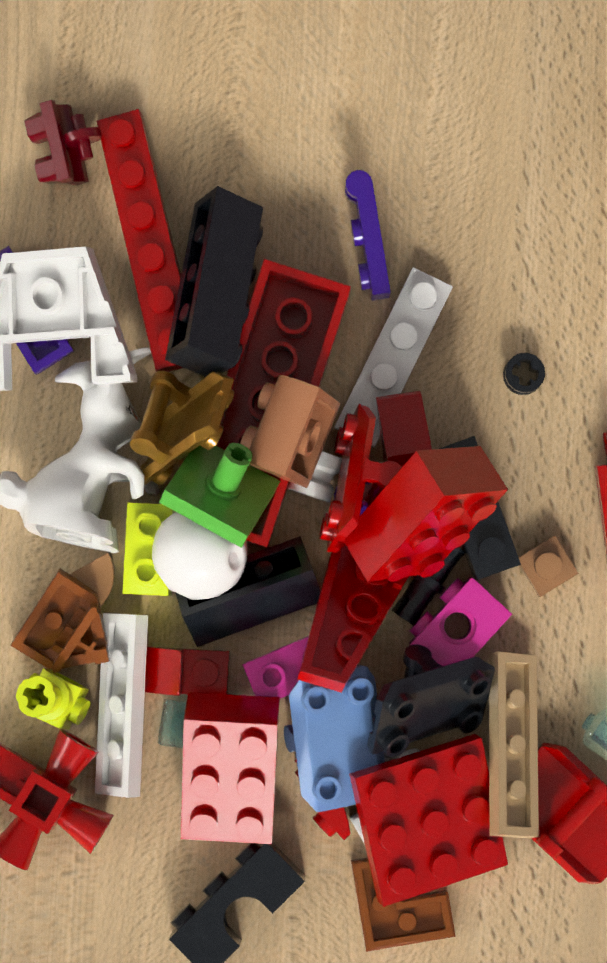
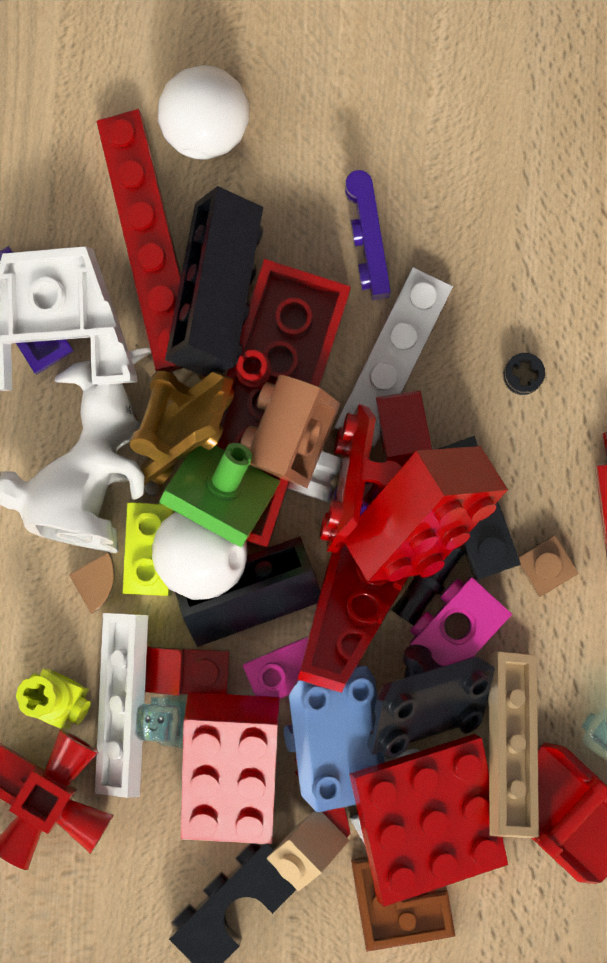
dark orange slope [10,568,110,673] -> none
dark red hips [24,100,102,186] -> none
none -> clear light blue piece [135,697,181,742]
none -> white piece [158,65,249,160]
none -> red pin [235,350,272,388]
none -> tan brick [267,810,350,891]

